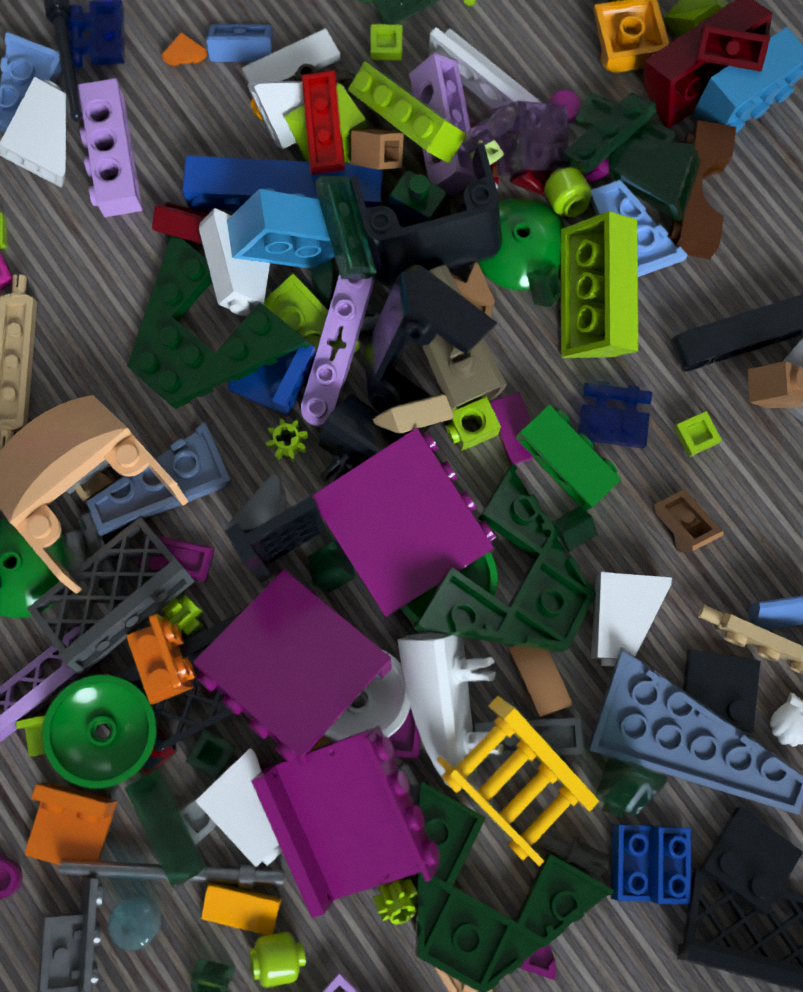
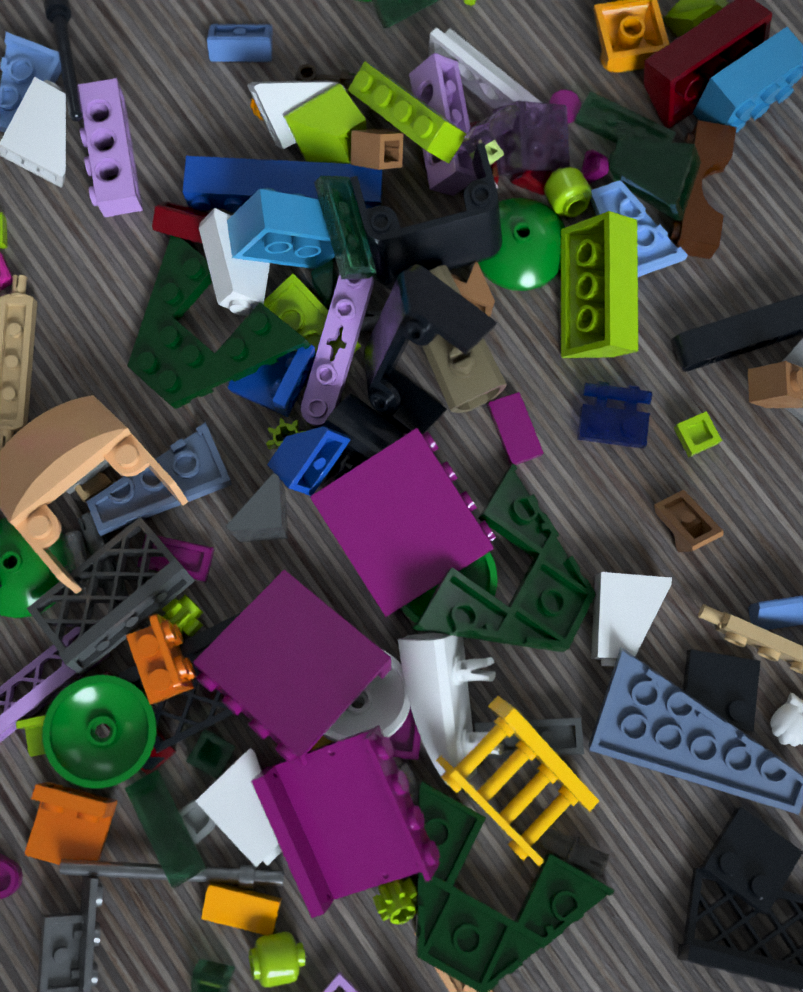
clear blue plate [67,0,125,68] -> none
clear light blue head [108,895,162,951] -> none
orange tile [161,33,207,66] -> none
black fence [224,495,326,583] -> none
white tile [242,29,341,84] -> none
red tile [302,70,345,175] -> none
clear green slope [308,540,355,593] -> none
lime plate [370,24,402,61] -> none
tan slope [373,394,453,433] -> none
dark green torso [386,170,451,227] -> none
lime brick [445,397,501,451] -> none
medium nougat slope [508,645,572,719] -> none
green brick [515,404,621,512] -> none
magenta tile [519,945,556,980] -> none
clear green slope [527,265,561,307] -> none
clear green slope [552,506,598,552] -> none
clear green plate [562,92,657,174] -> none
clear green slope [595,758,668,818] -> none
blue slope [611,823,691,904] -> none
dark red slope [695,24,771,72] -> none
none -> blue slope [267,426,351,496]

